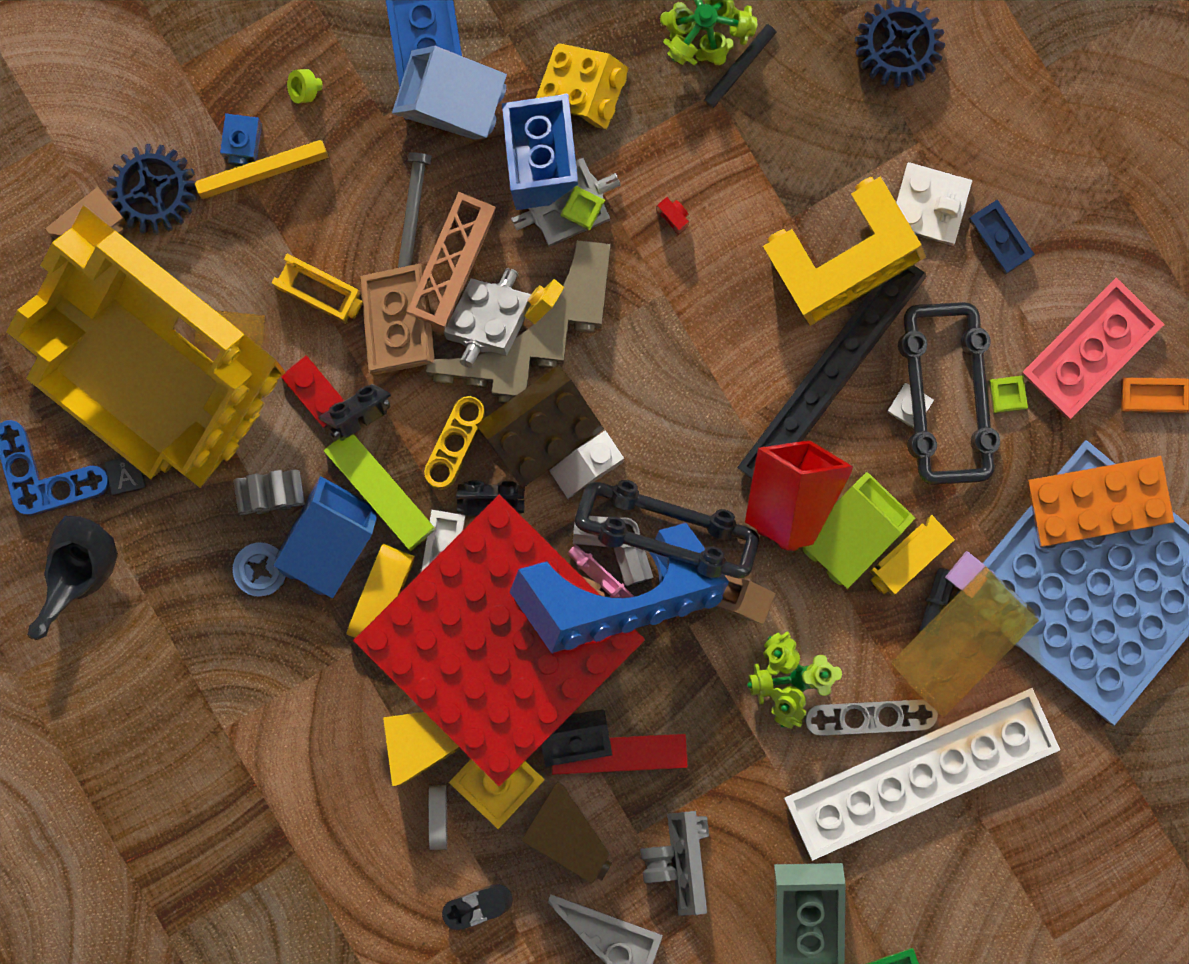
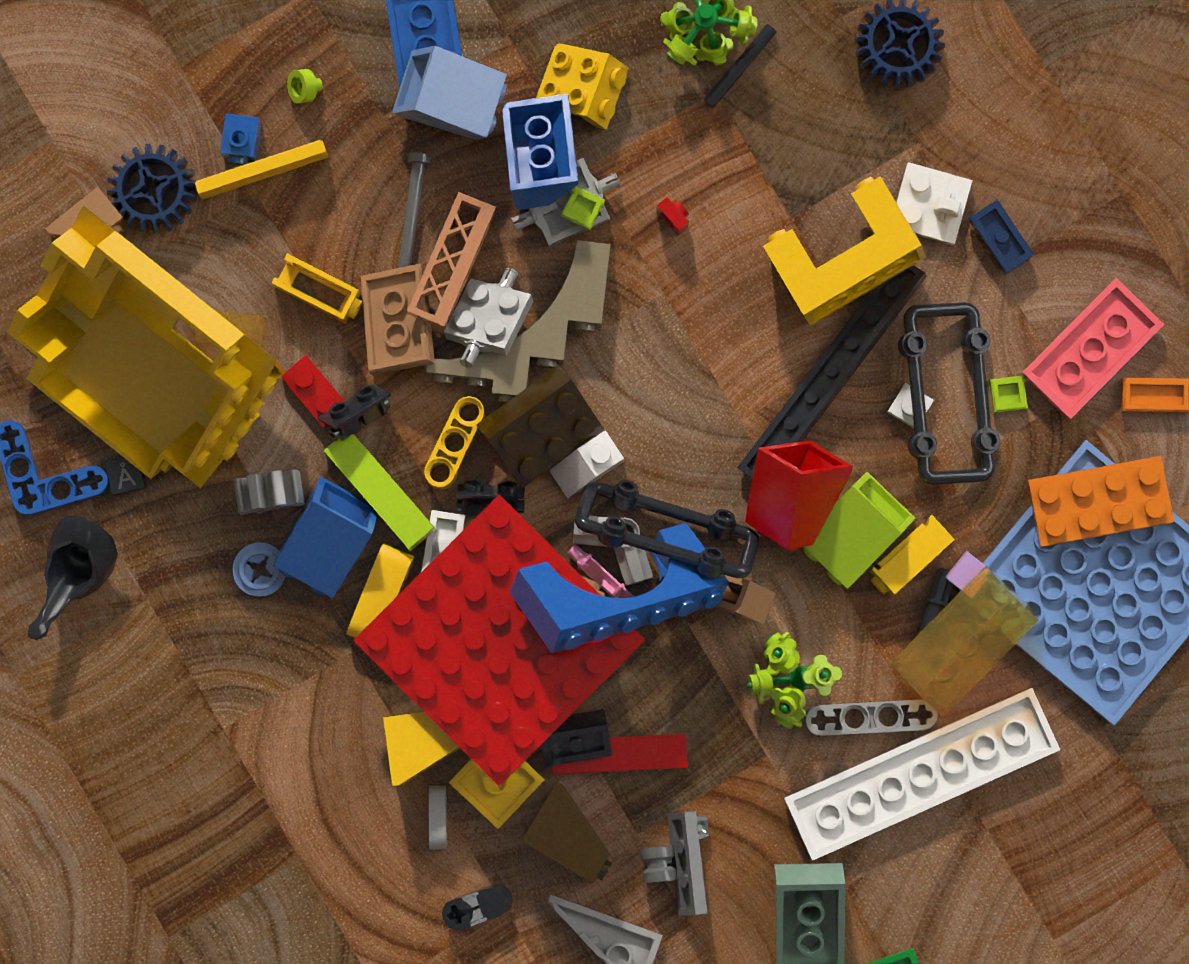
yellow plate [525,279,564,324] -> none

